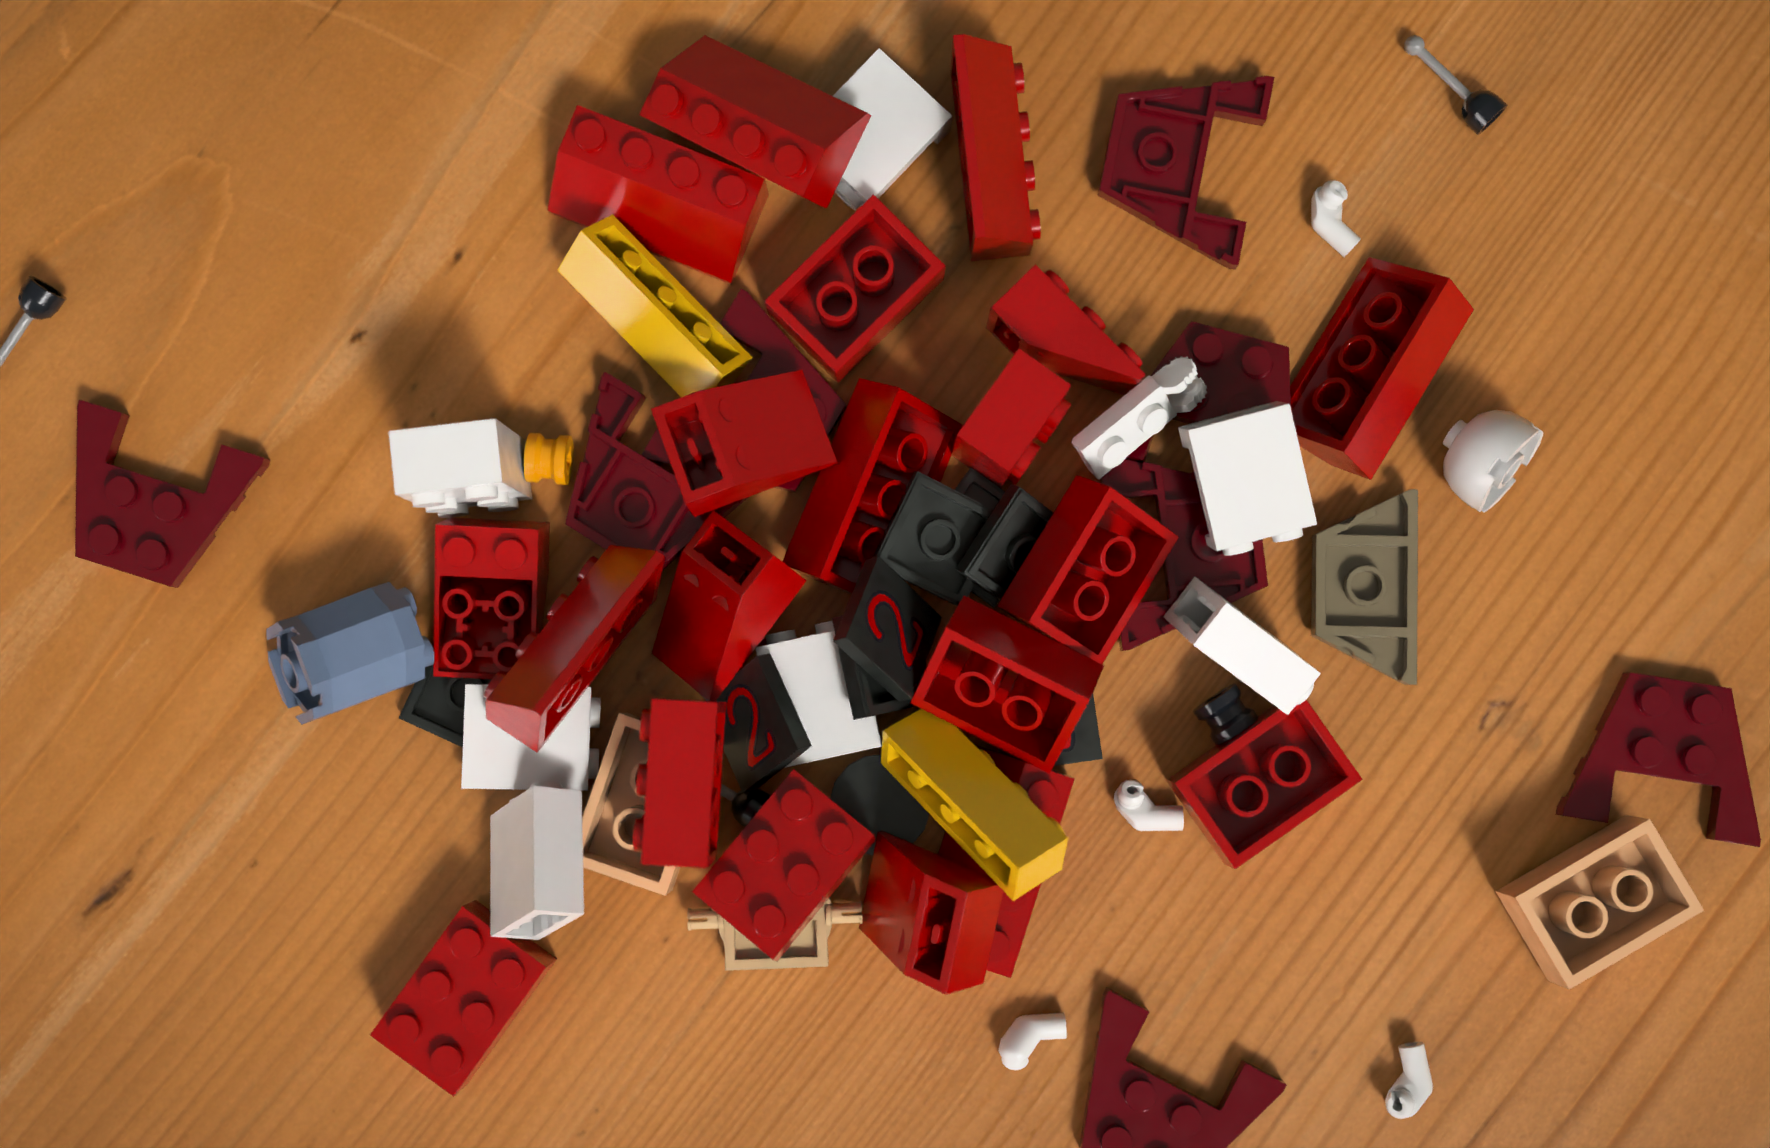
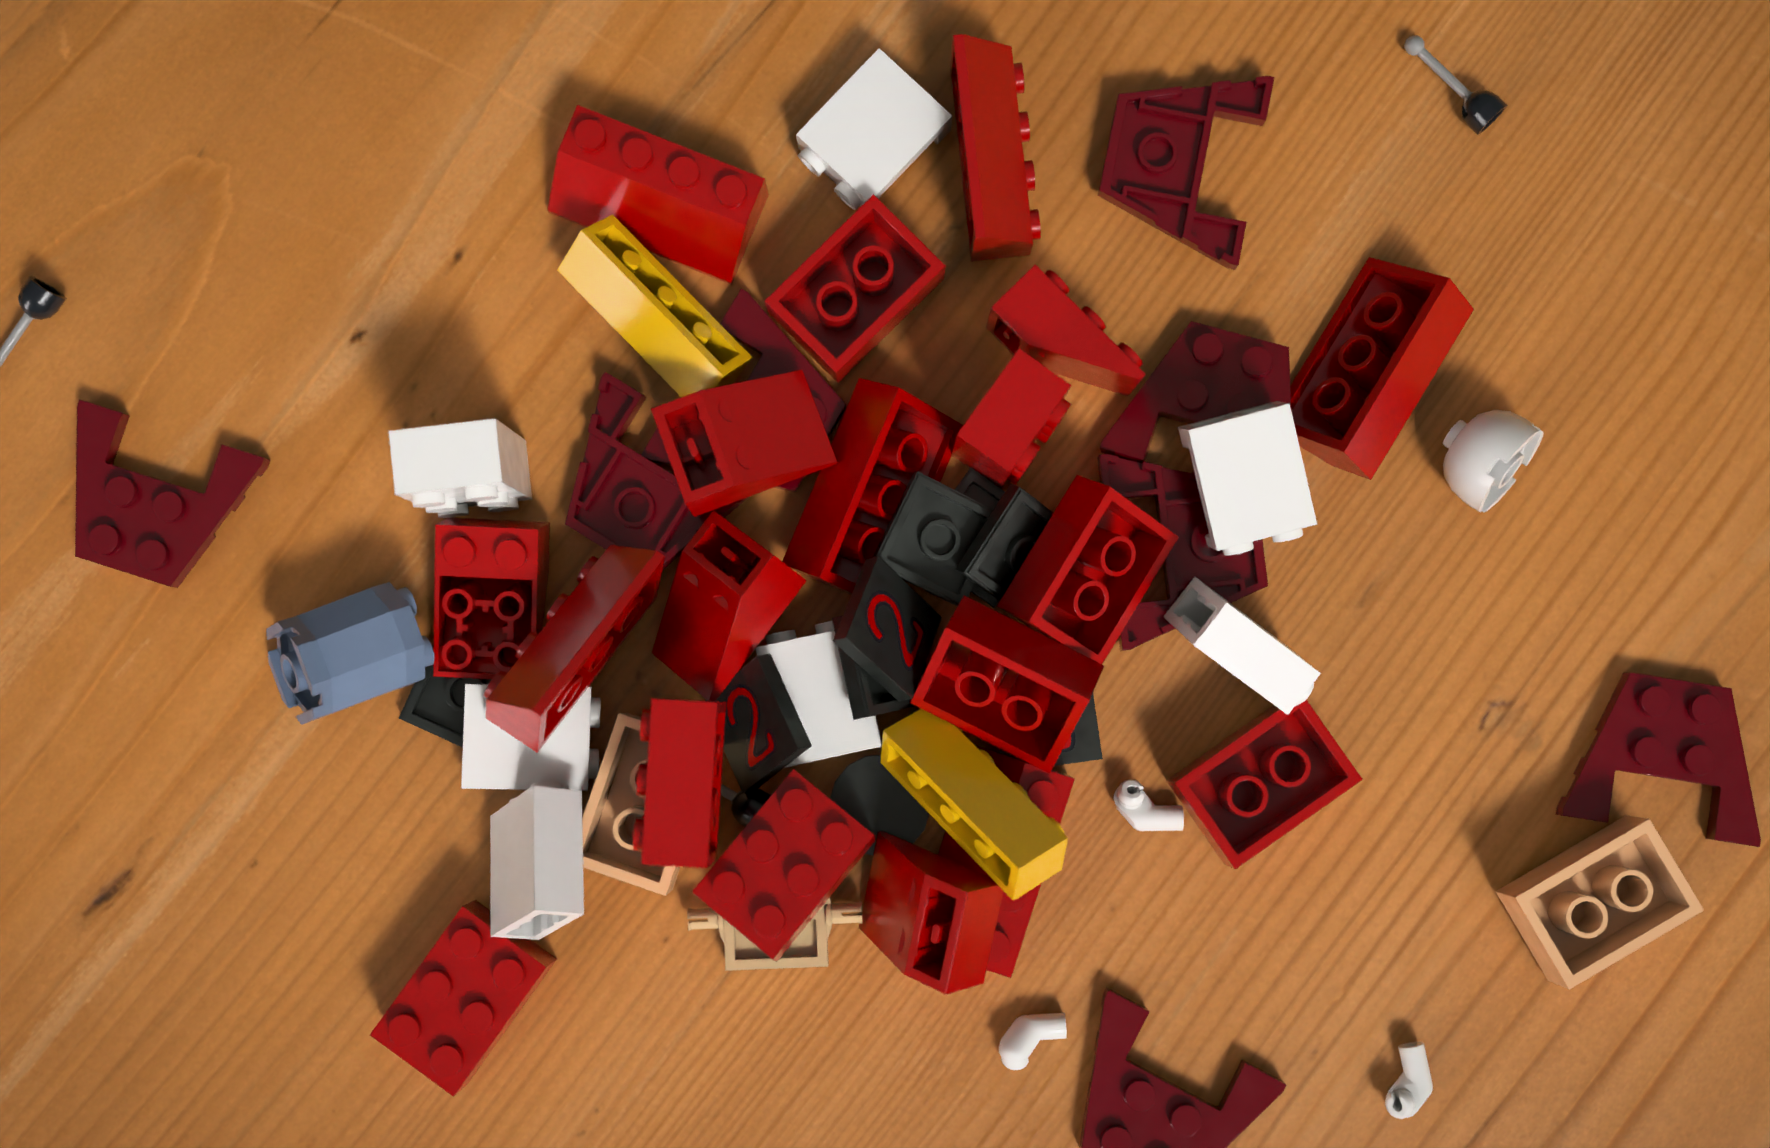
light orange wheel [524,433,574,485] -> none
red slope [639,35,872,209] -> none
white hinge [1072,356,1207,480] -> none
black wheel [1193,684,1259,745] -> none
white arm [1311,180,1361,257] -> none
dark tan wing [1311,489,1418,685] -> none

